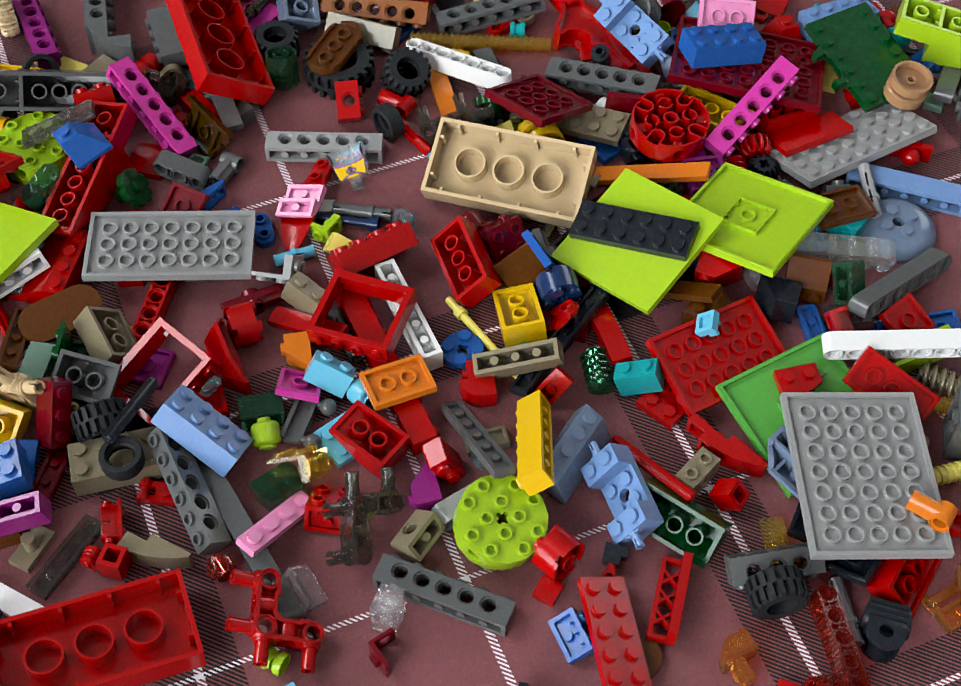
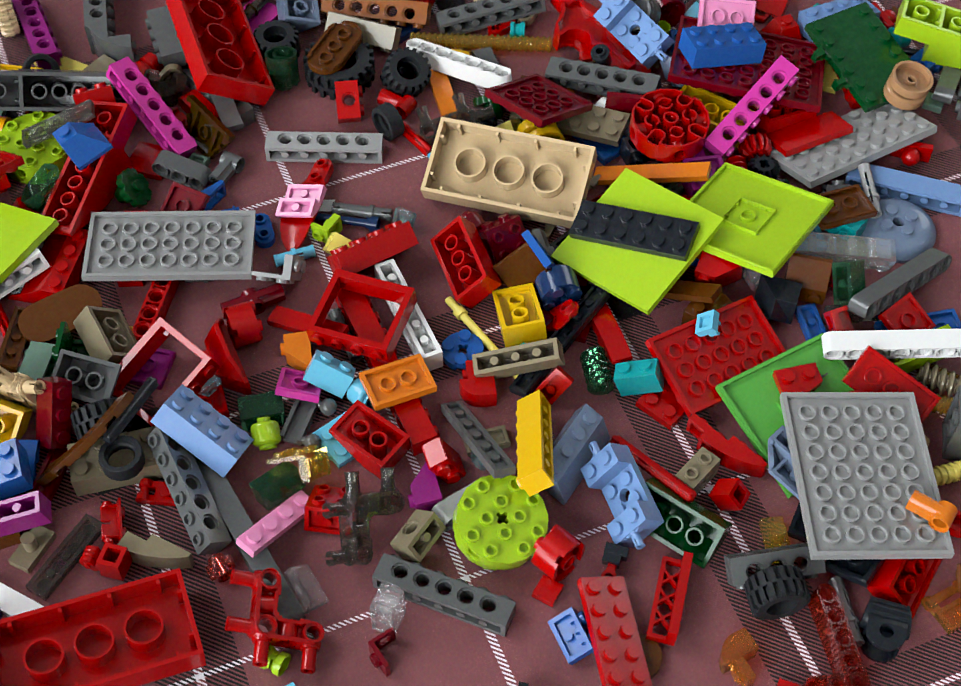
dark tan brick [281,271,325,315] -> none
clear torso [326,141,369,191] -> none
none -> reddish brown tile [36,391,134,486]

